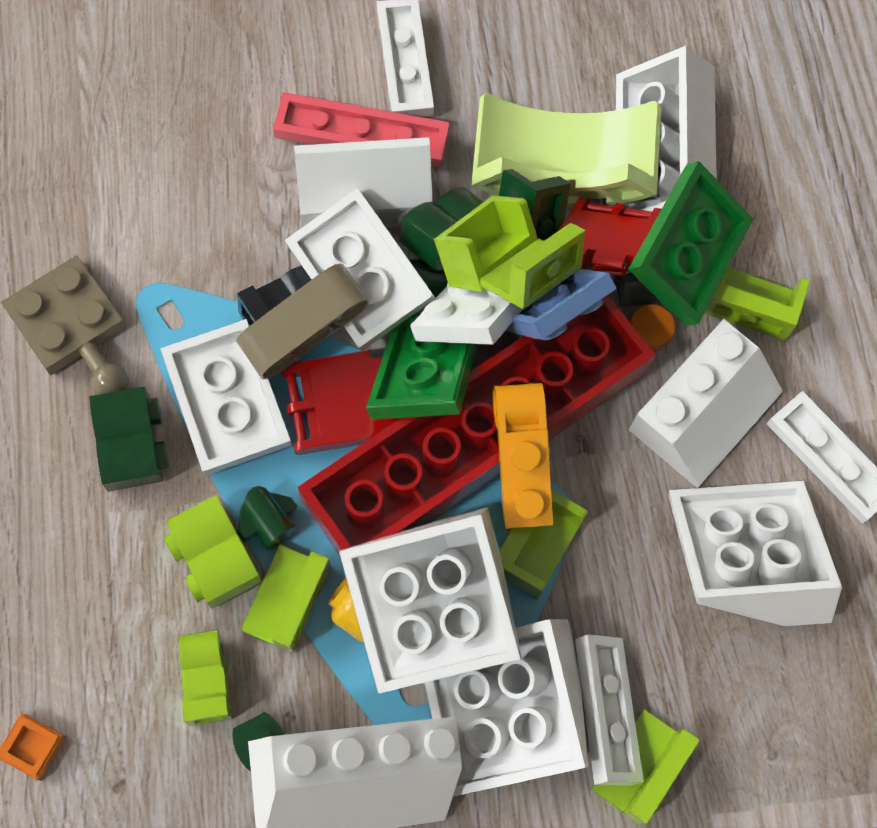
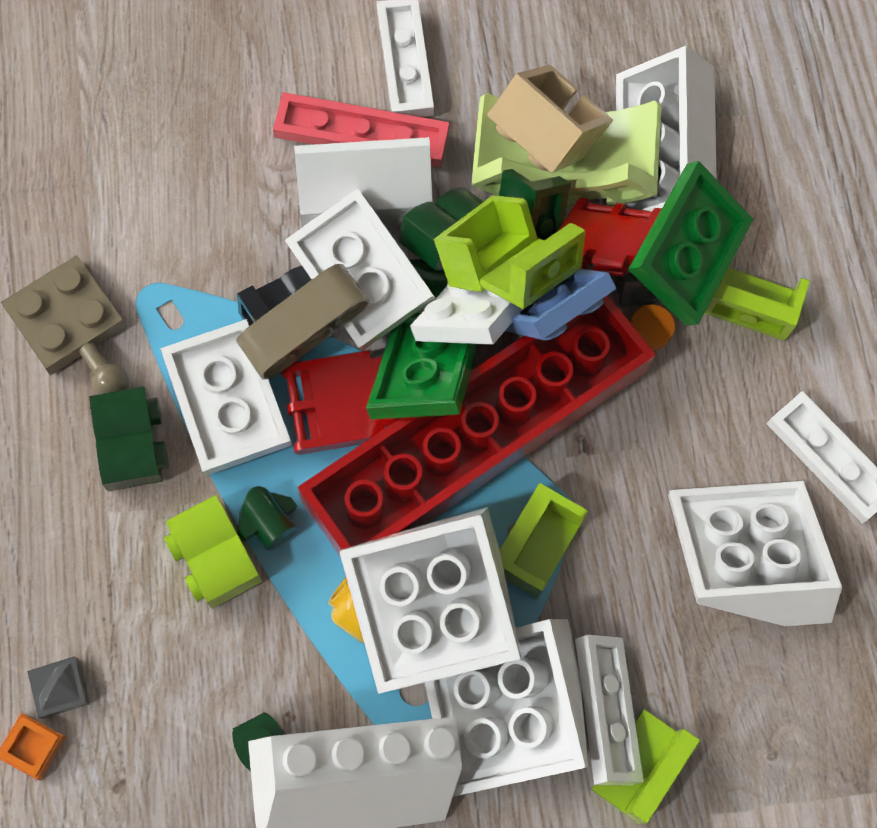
lime leg [179,629,233,726] -> none
lime panel [241,544,331,653] -> none
light orange plate [493,383,553,529] -> none
white slope [629,319,783,488] -> none
none -> dark grey tile [27,656,89,719]
none -> tan piece [487,64,613,174]

